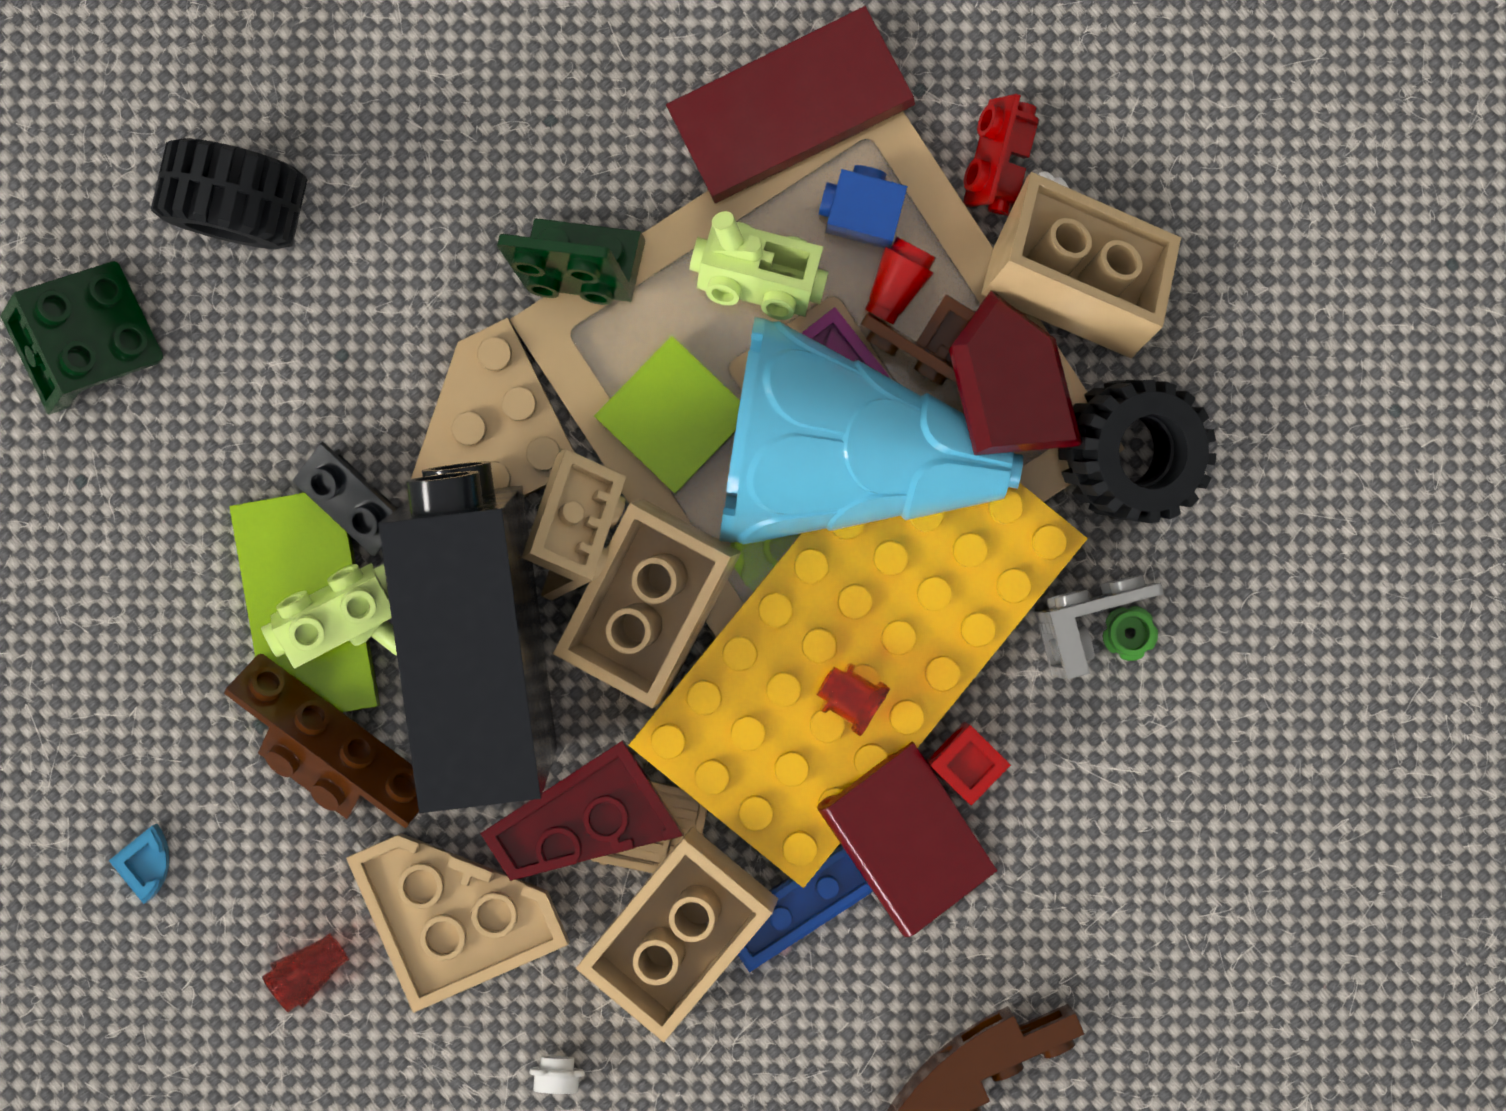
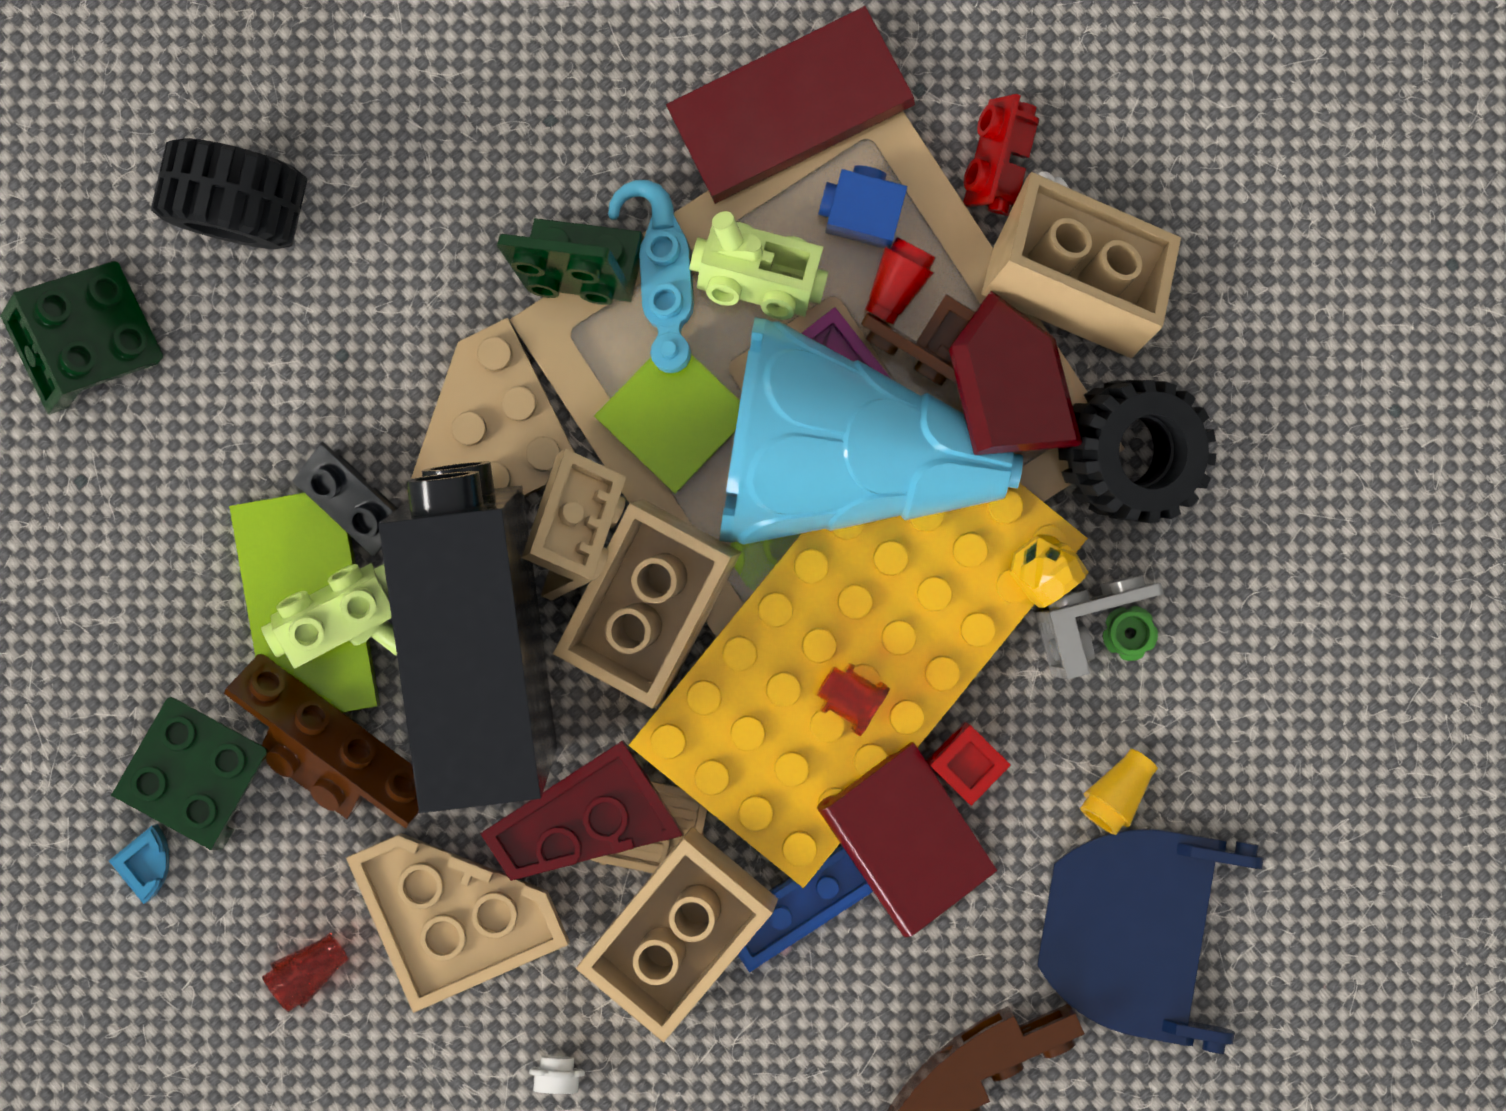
none -> dark green bracket [111,697,268,850]
none -> medium azure piece [608,180,694,373]
none -> yellow rock [1010,534,1089,608]
none -> dark blue piece [1037,829,1264,1054]
none -> yellow cone [1080,749,1158,835]

